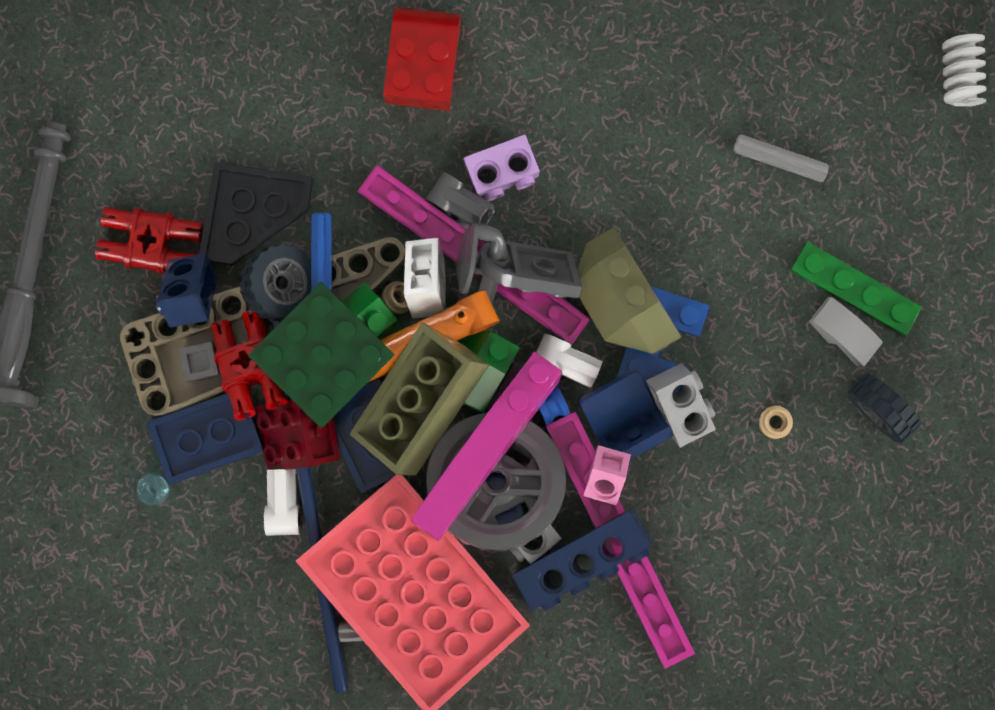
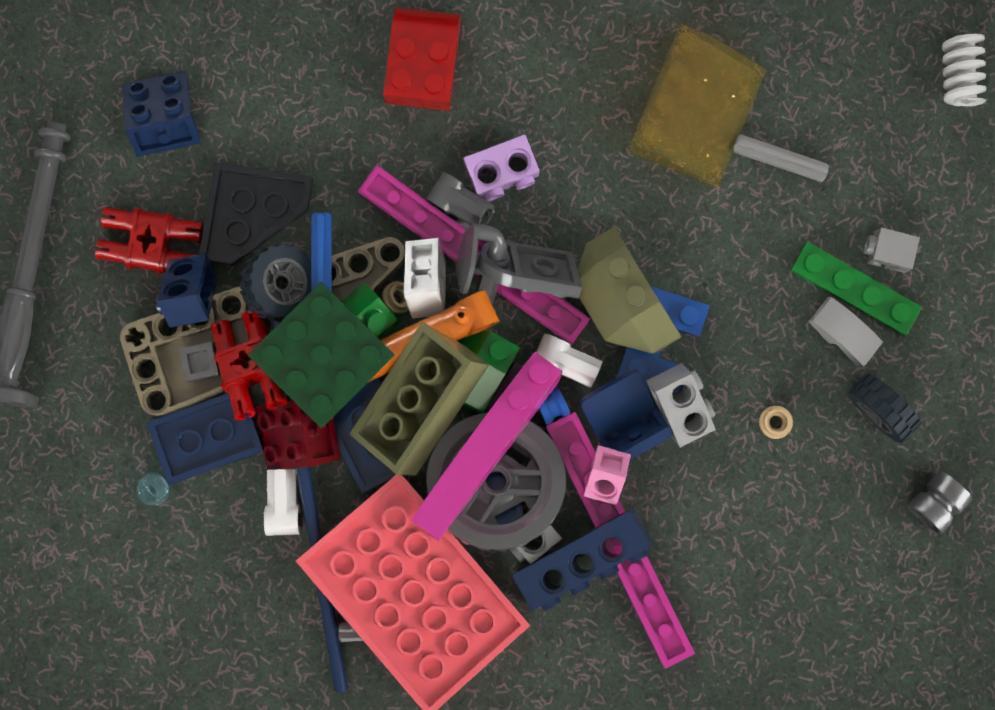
none -> dark blue bracket [122,71,201,157]
none -> clear yellow slope [628,23,766,188]
none -> light grey brick [864,227,920,273]
none -> flat silver wheel [907,471,973,535]

